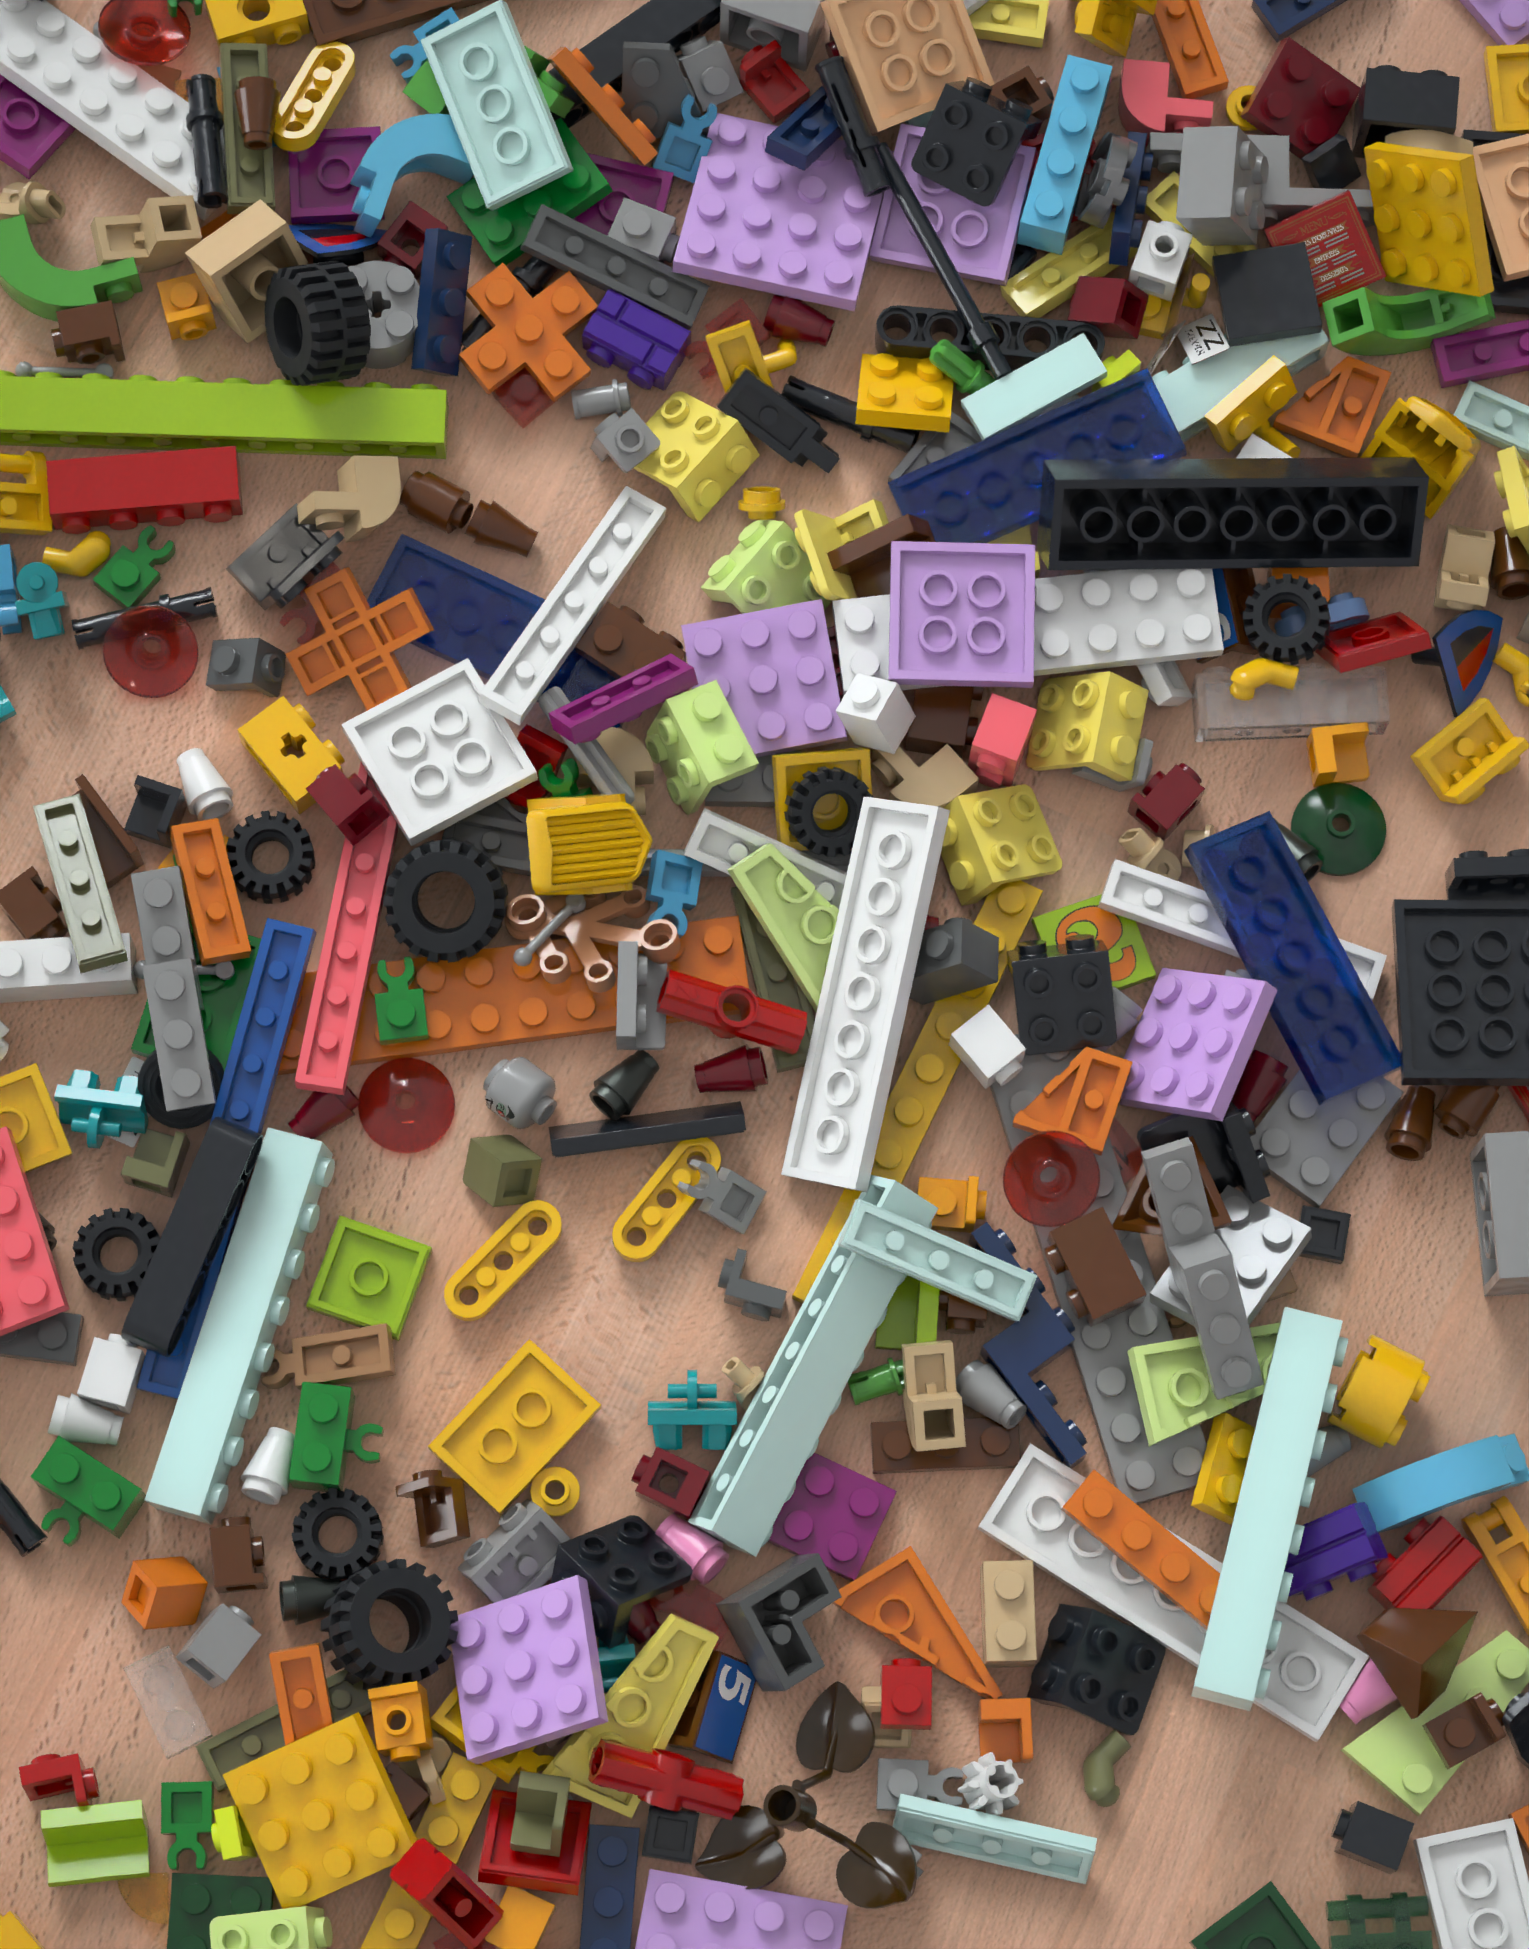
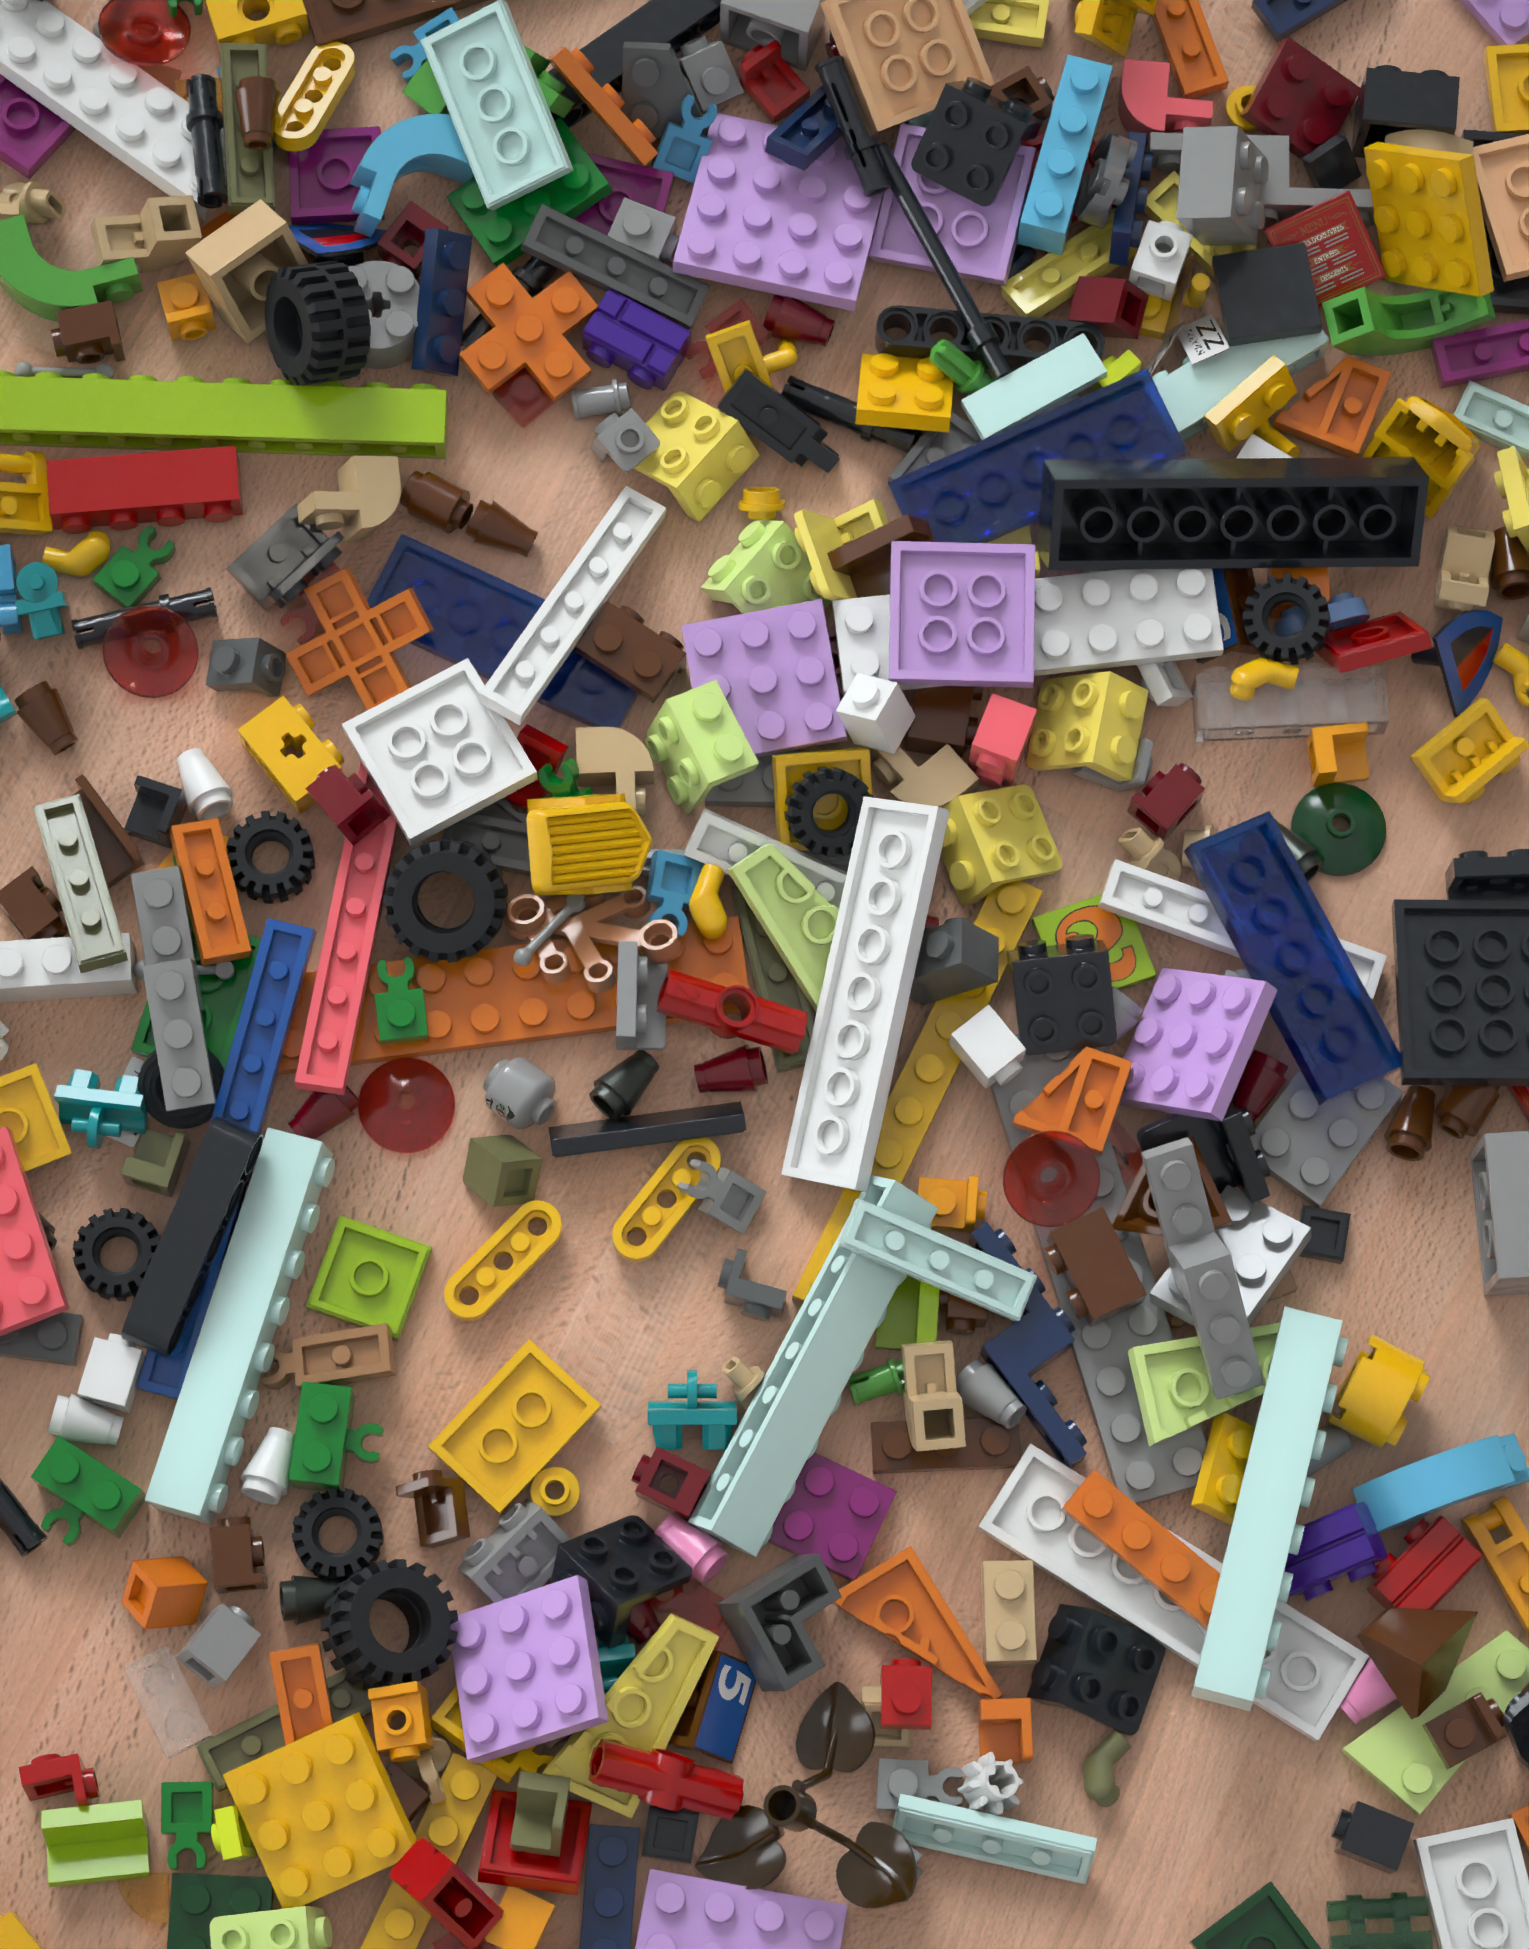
light grey axle [538,686,635,804] -> none
magenta plate [548,654,698,745] -> none
none -> reddish brown cone [14,681,78,755]
none -> yellow arm [689,864,728,939]

